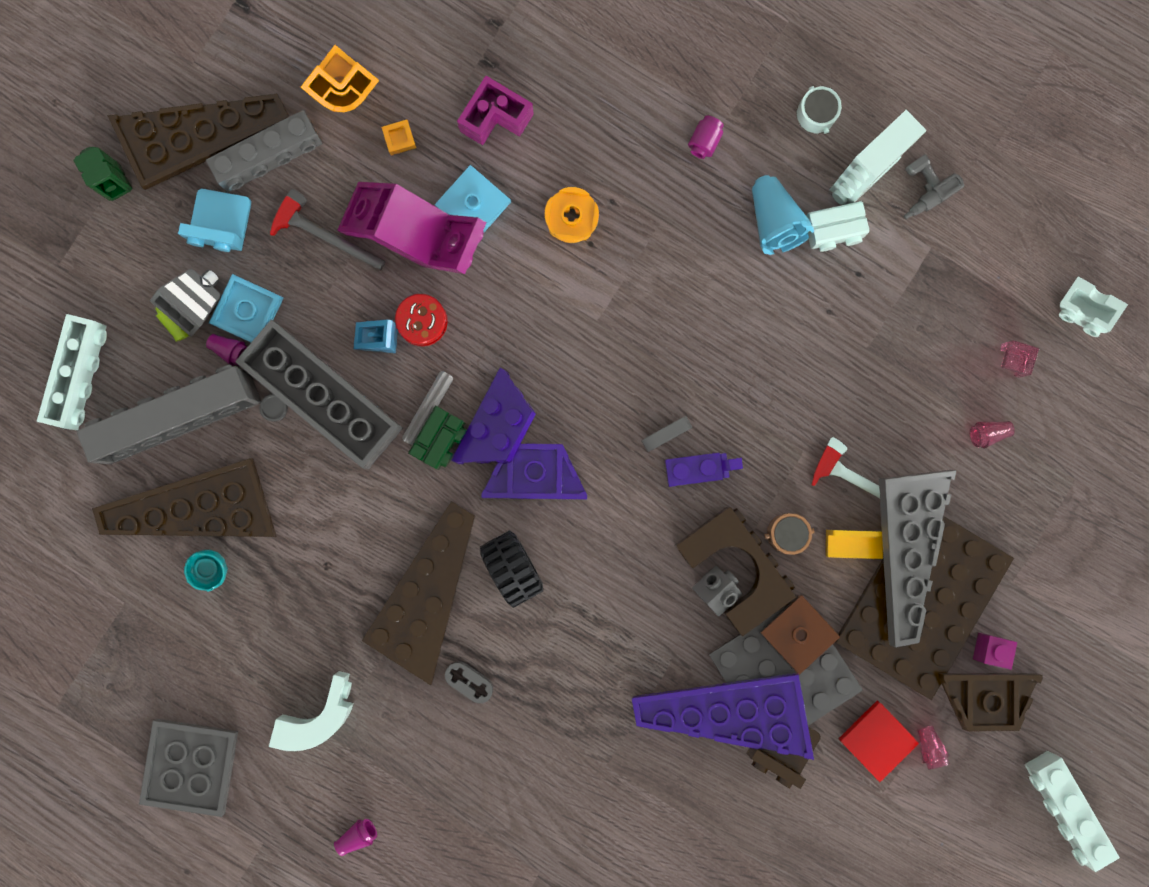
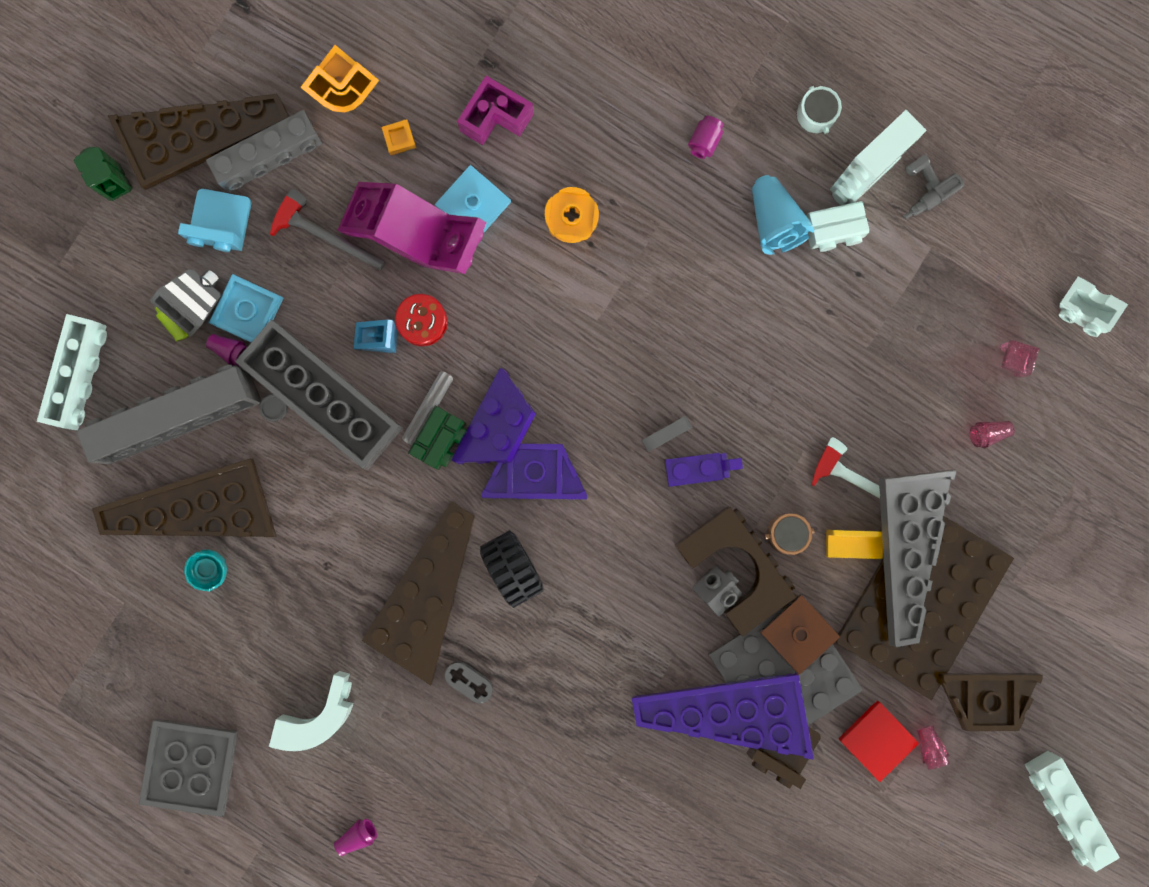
magenta brick [973,632,1017,670] -> none

